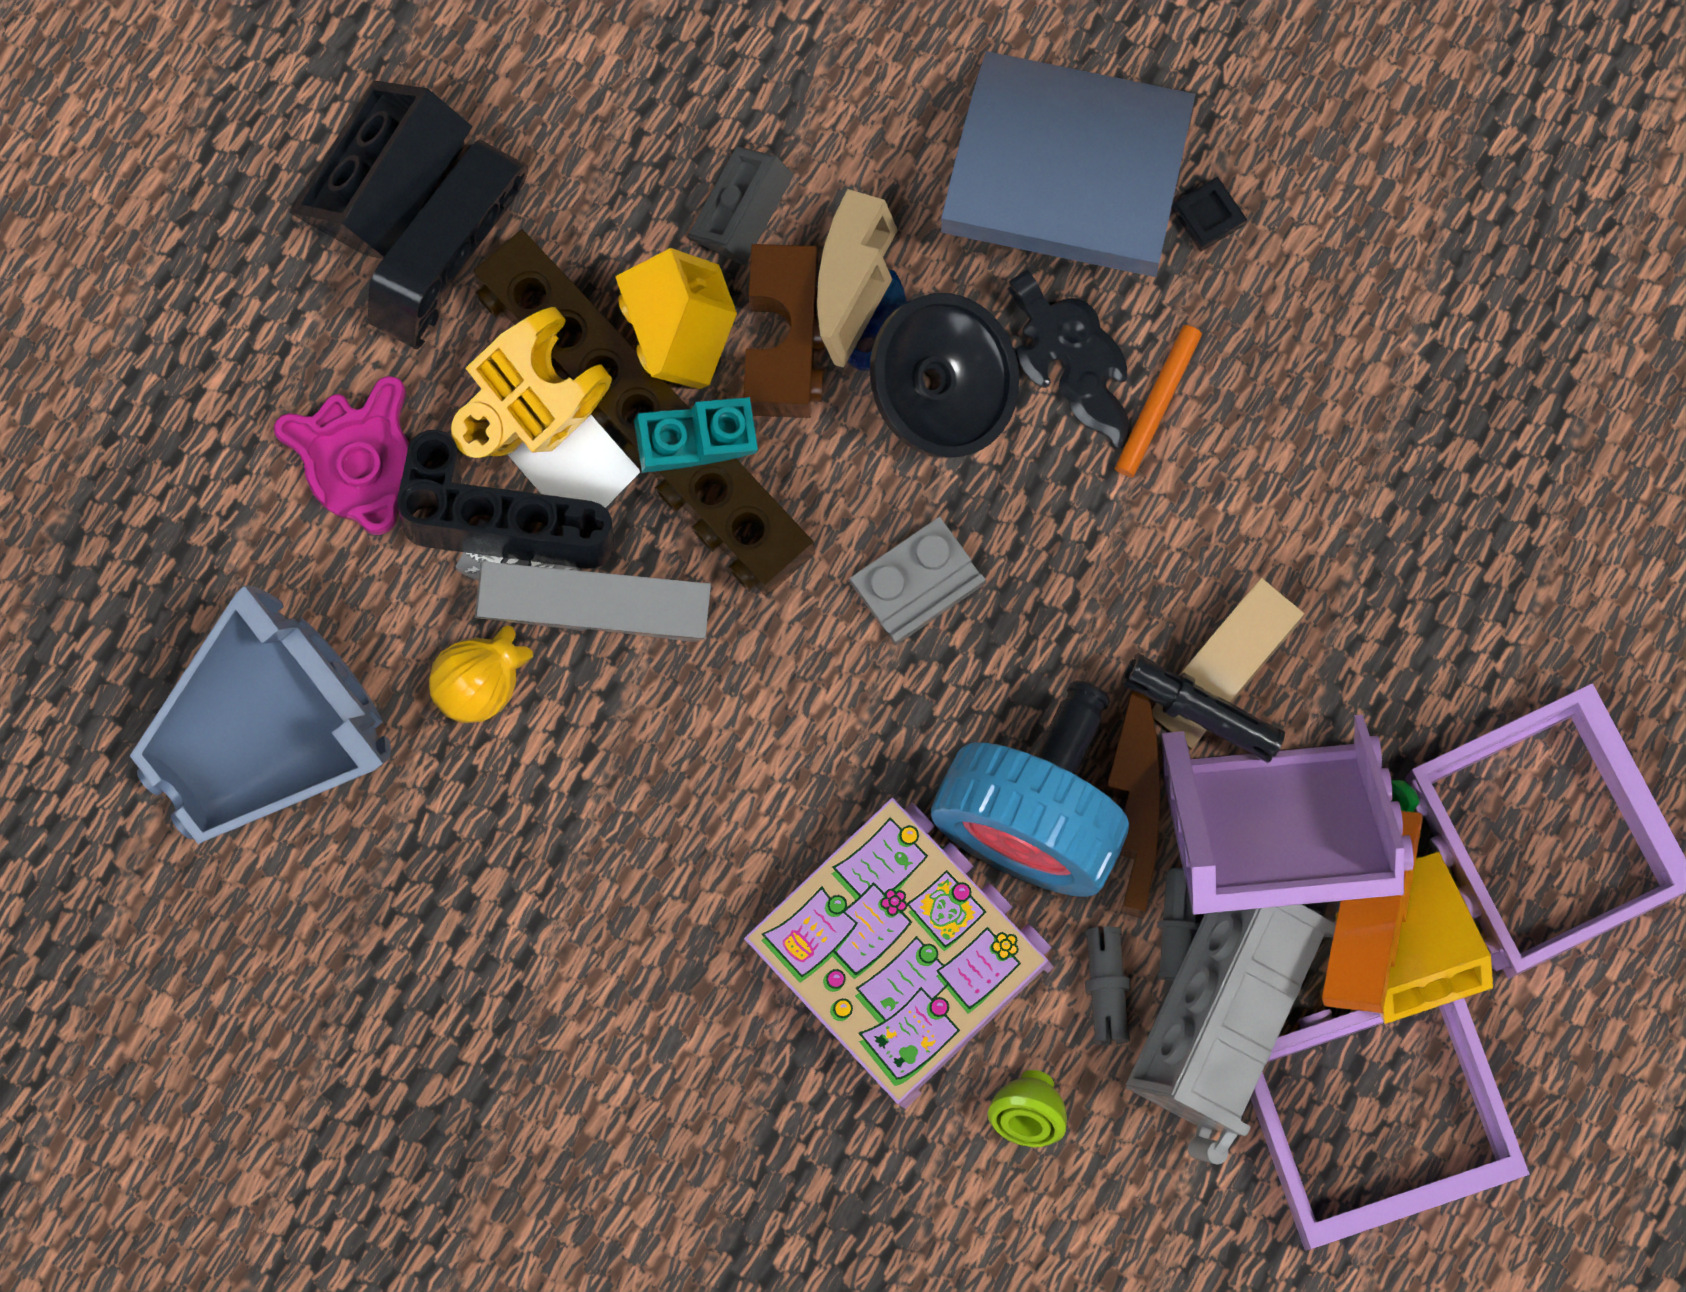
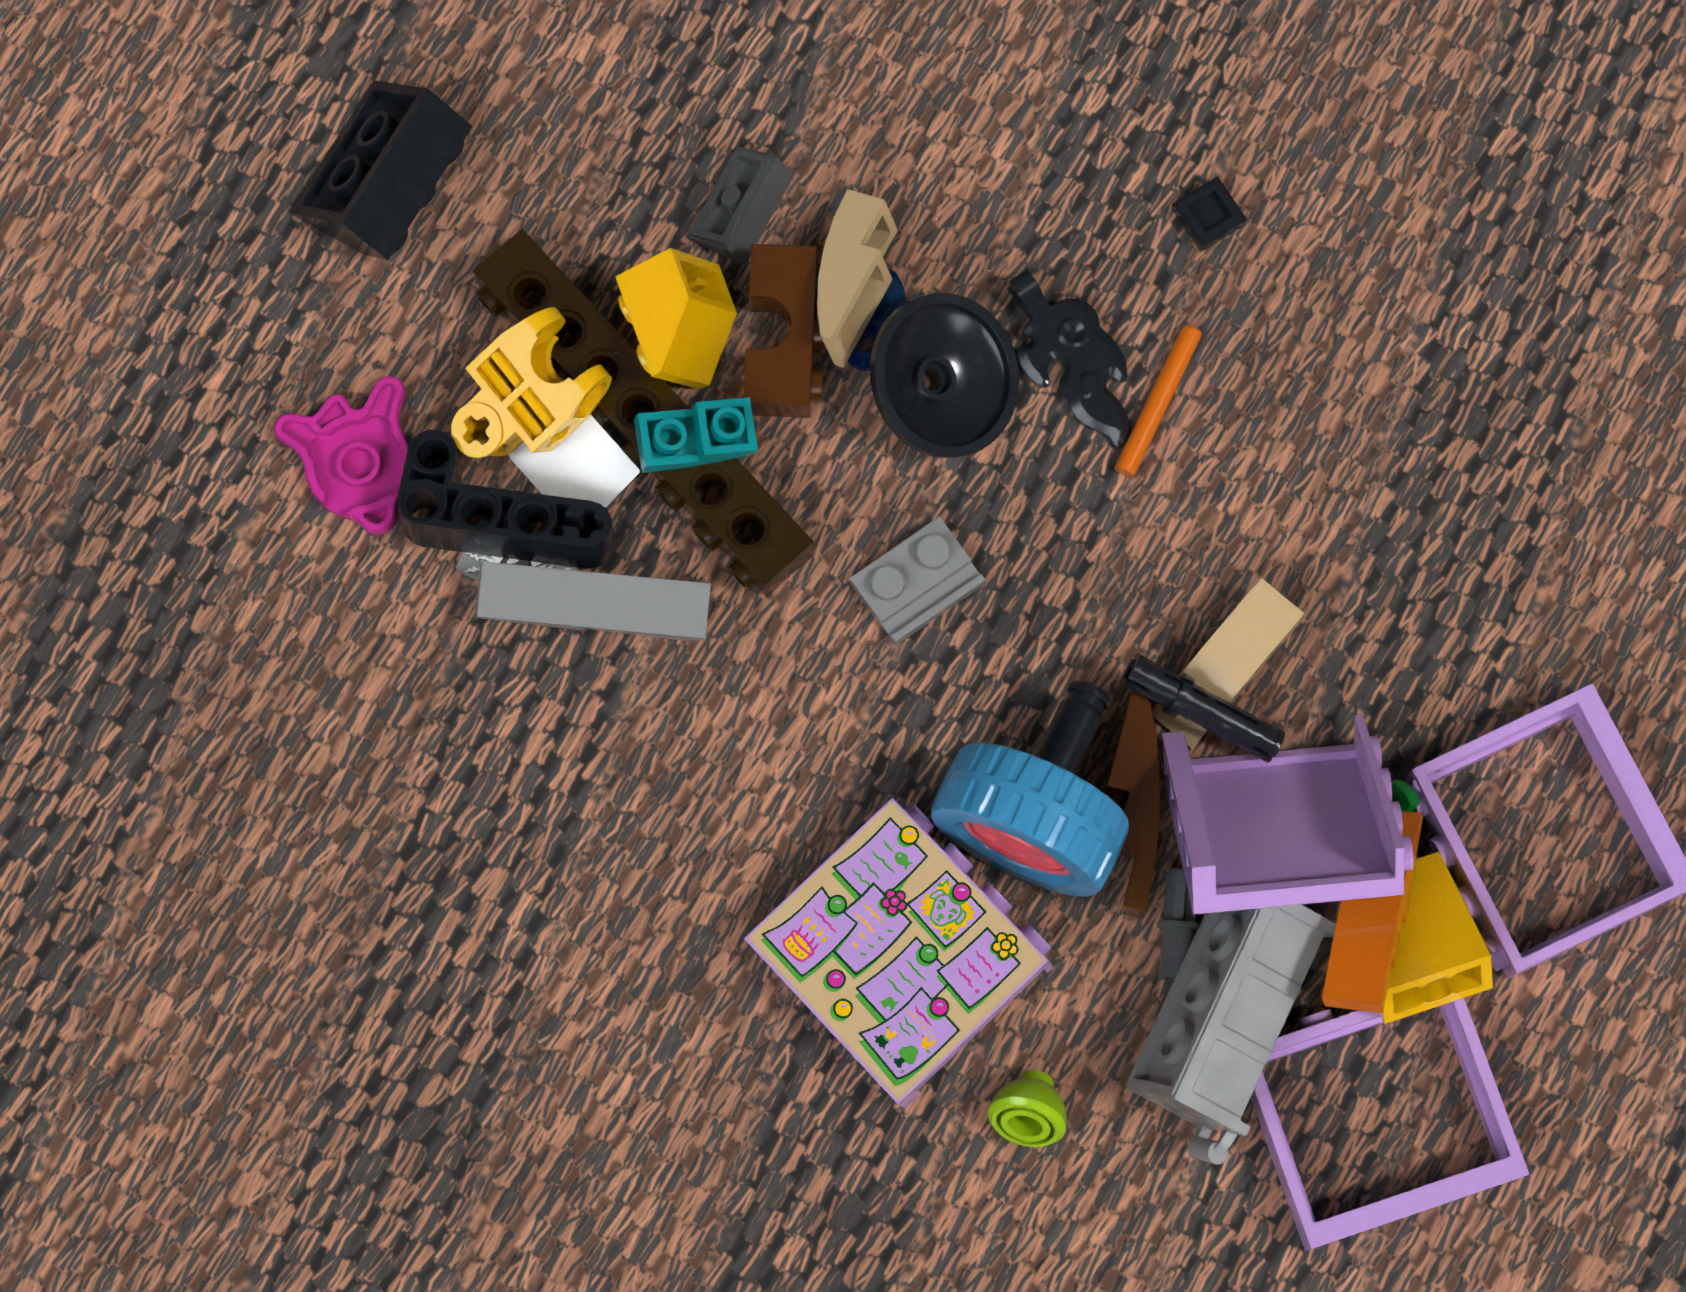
sand blue cone [130,585,391,844] -> none
black beam [368,139,528,350] -> none
yellow piece [429,625,533,724] -> none
sand blue slope [941,51,1196,277] -> none
dark grey pin [1085,927,1130,1045] -> none

